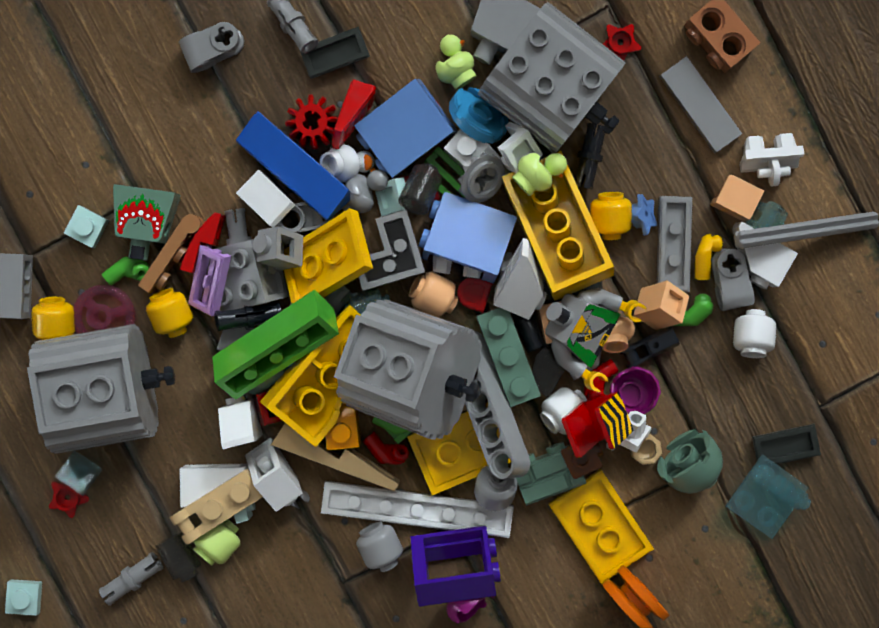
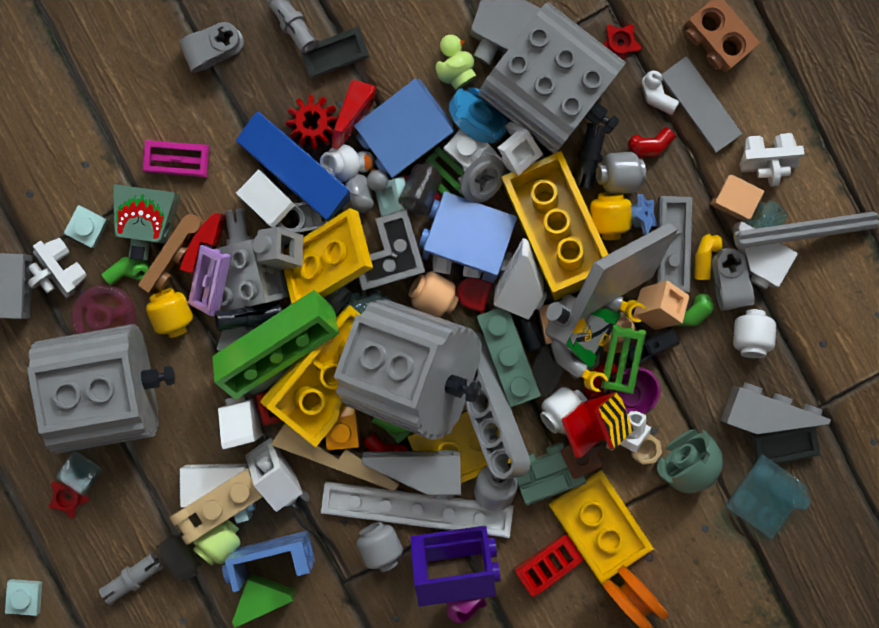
yellow head [31,296,75,340] -> none
yellowish green animal [512,153,567,196] -> none
none -> white hips [28,238,87,299]
none -> dark pink tile [142,140,210,178]
none -> medium blue panel [222,530,315,592]
none -> bright green slope [232,573,296,628]
none -> light grey slope [362,450,461,500]
none -> red slope [514,532,585,597]
none -> light grey tile [571,223,678,320]
none -> light grey head [596,152,646,195]
none -> bright green tile [601,324,646,394]
none -> red arm [628,126,676,158]
none -> white arm [641,71,679,115]
none -> light grey slope [720,382,831,434]

